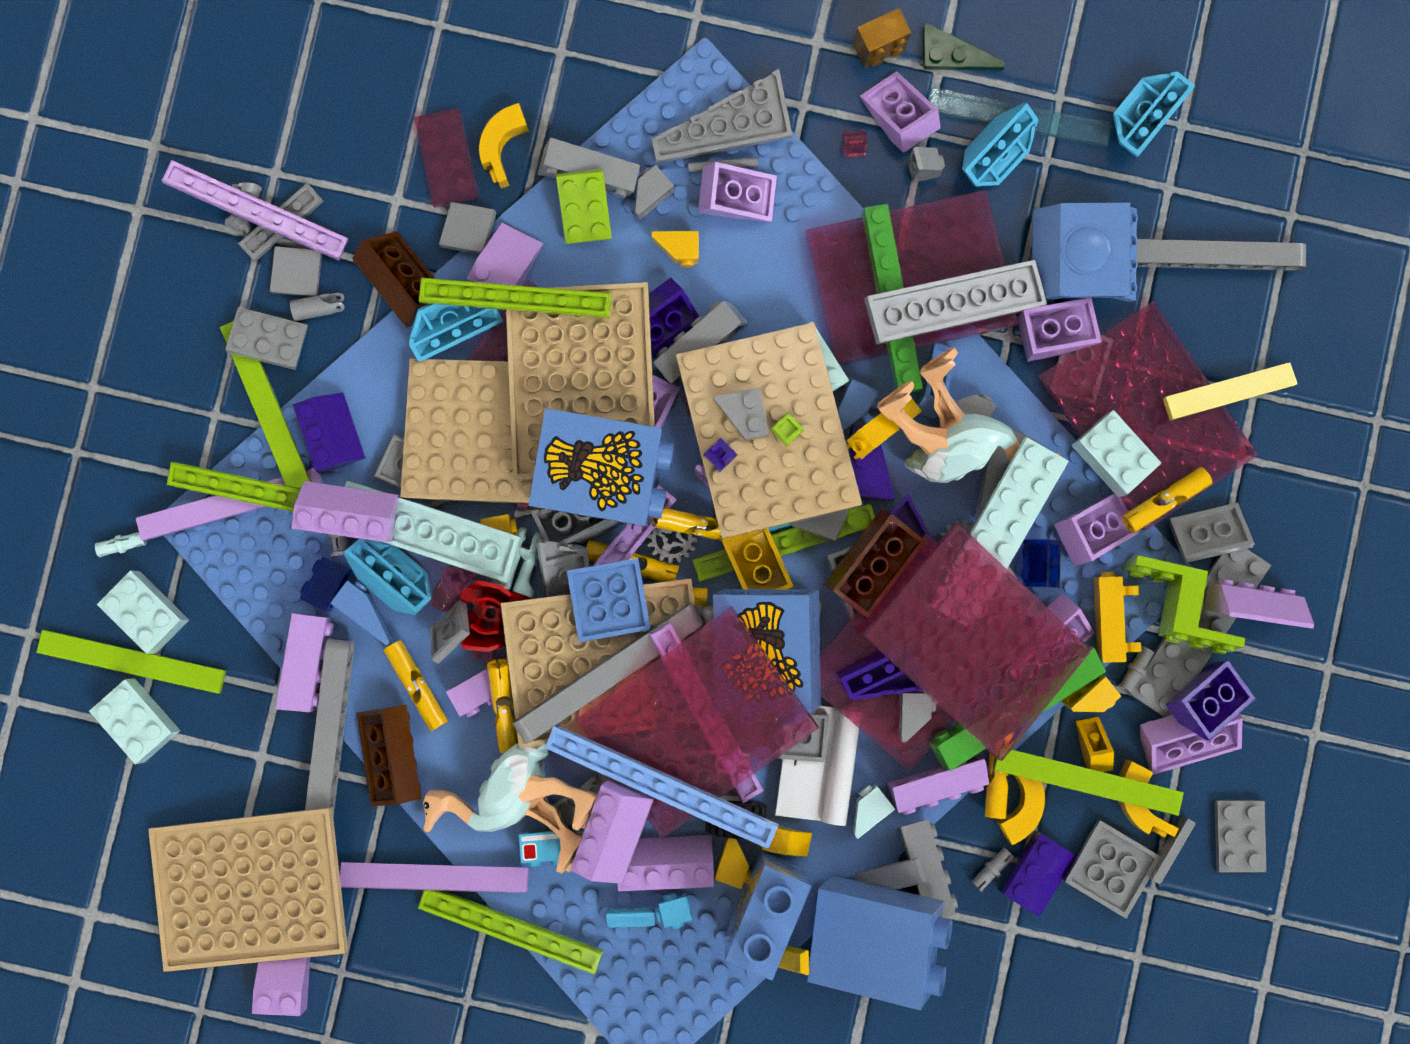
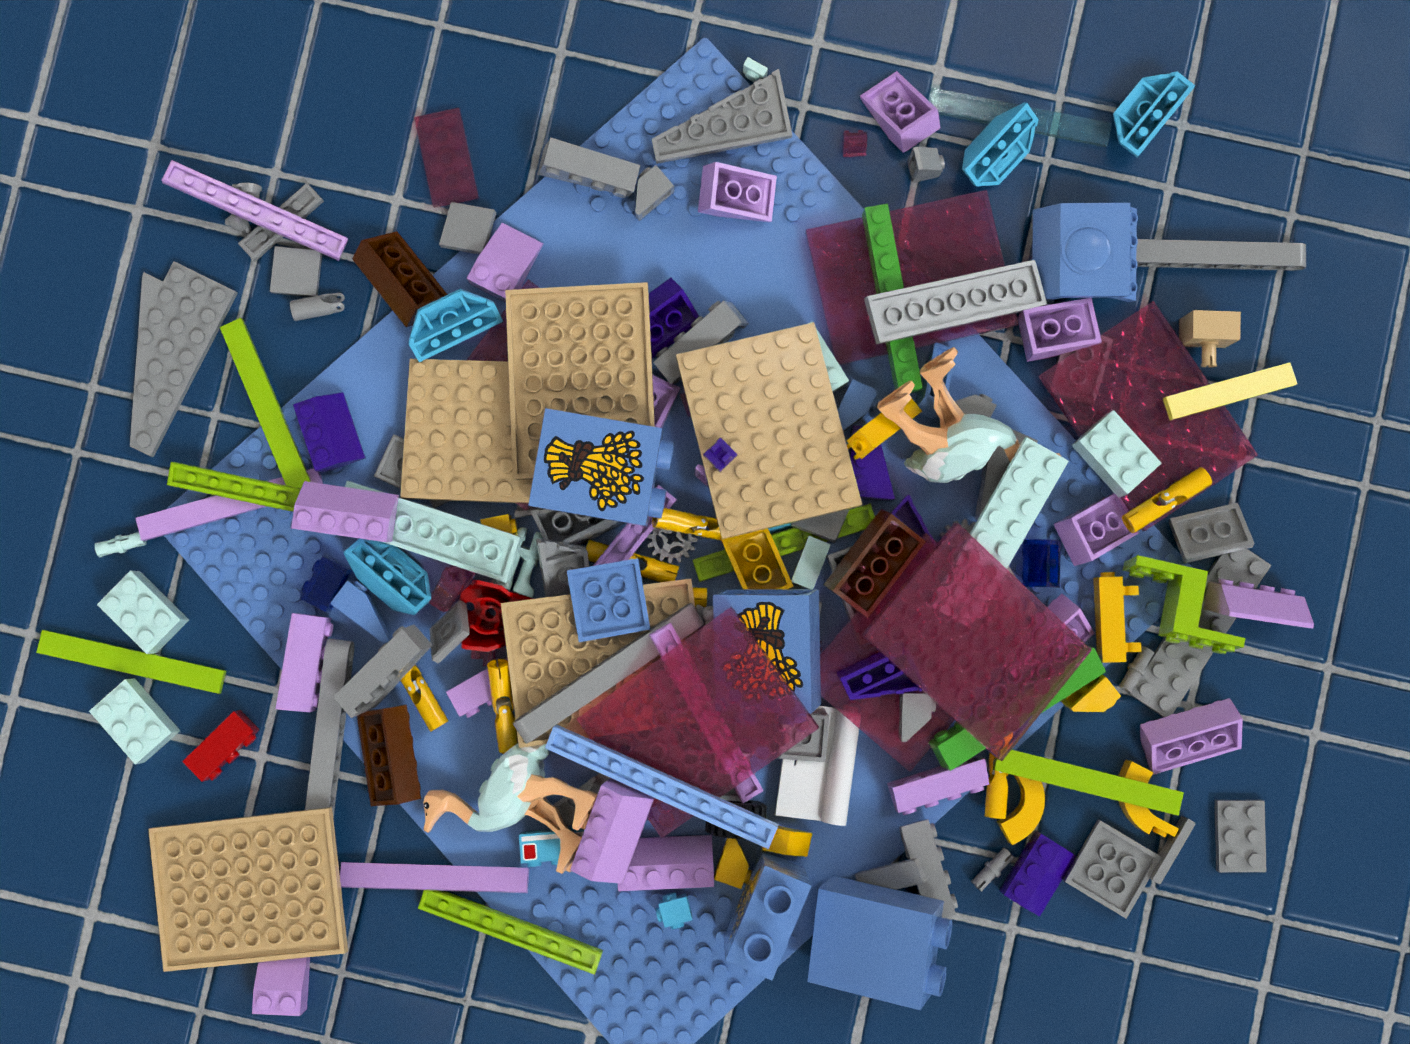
light grey plate [225,307,308,370] -> none
light grey bush [328,534,349,557] -> none
lime tile [419,278,612,318] -> none
yellow arch [479,103,529,189] -> none
lime plate [556,169,612,244] -> none
medium azure slope [606,908,655,928] -> none
yellow slope [652,231,699,268] -> none
light grey bar [688,157,758,172] -> none
light grey wing [714,388,769,441] -> none
lime tile [770,412,805,447] -> none
yellow tile [778,945,809,975] -> none
pearl gold brick [853,8,911,68] -> none
light aqua slope [853,785,895,839] -> none
wing [923,23,1005,70] -> none
yellow slope [1076,717,1114,772] -> none
dark purple slope [1166,660,1256,740] -> none
none -> light grey wing [130,261,238,457]
none -> red brick [182,710,260,782]
none -> light grey wedge [333,624,433,718]
none -> light aqua plate [743,57,768,82]
none -> light aqua slope [791,536,831,590]
none -> tan brick [1179,310,1241,368]

